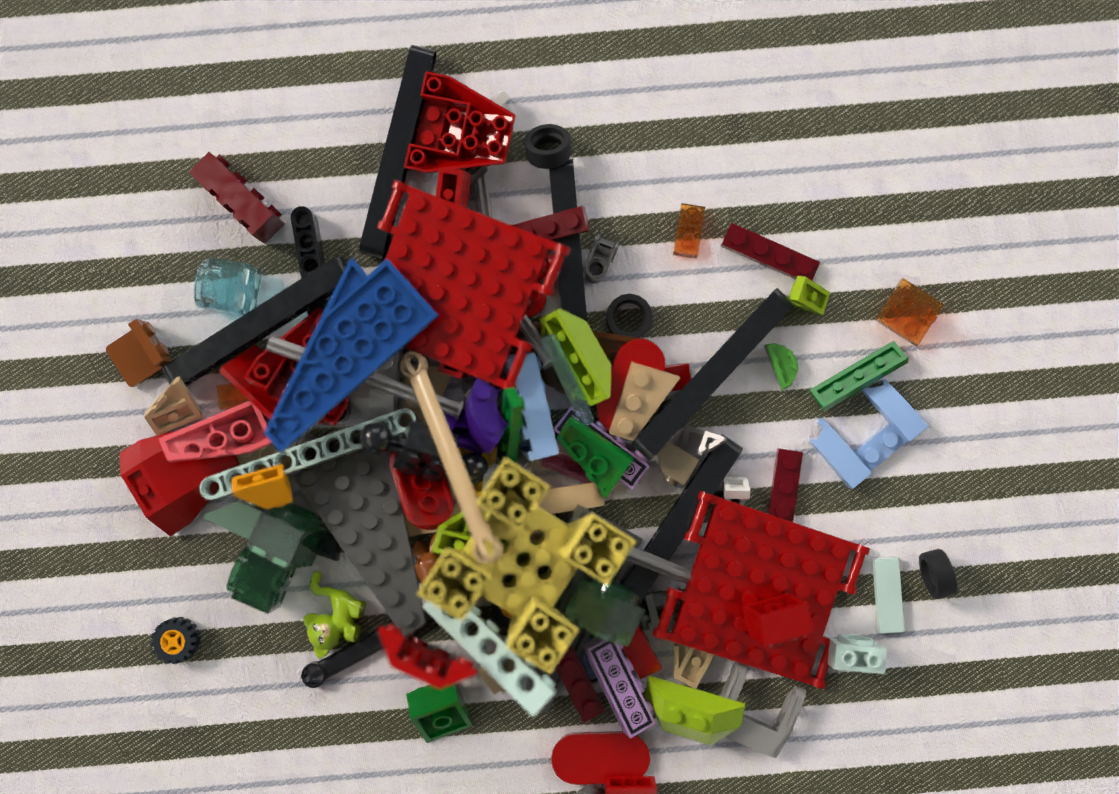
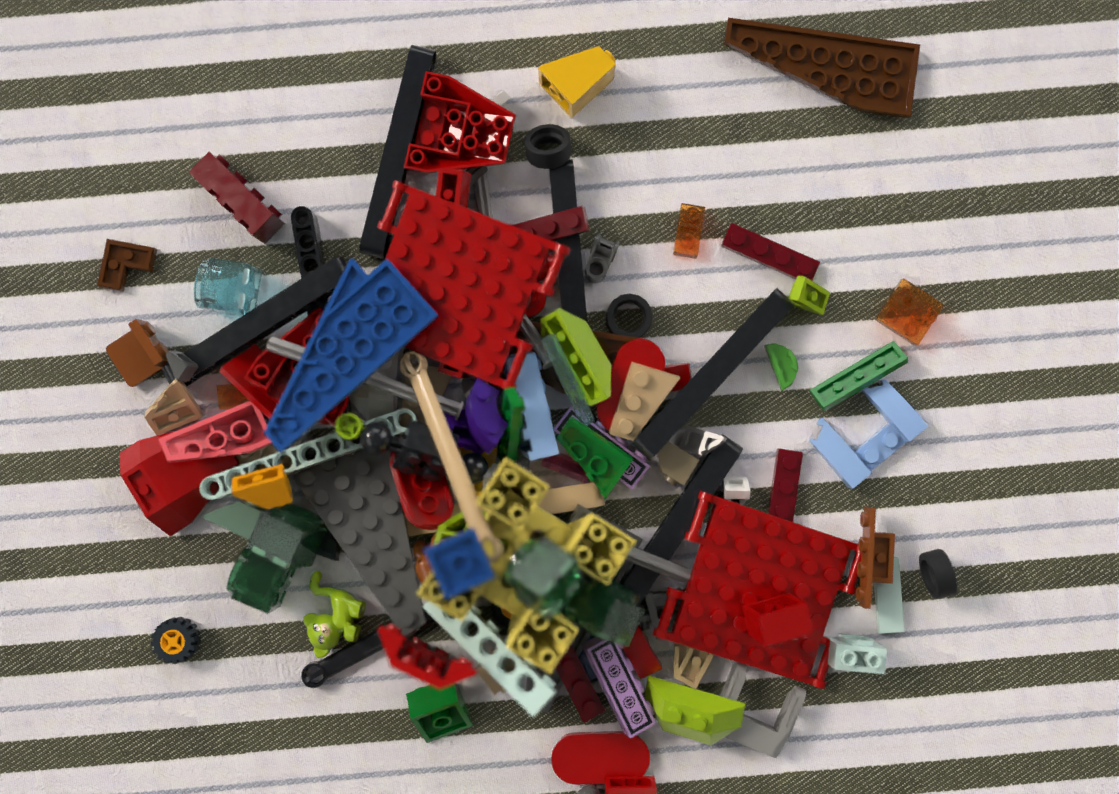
none -> reddish brown tile [97,239,157,292]
none -> dark grey slope [166,351,199,381]
none -> lime wheel [335,413,364,440]
none -> blue tile [424,527,496,600]
none -> clear green piece [505,535,583,622]
none -> yellow slope [538,46,616,119]
none -> reddish brown wing [724,17,920,118]
none -> dark orange bracket [856,507,895,609]

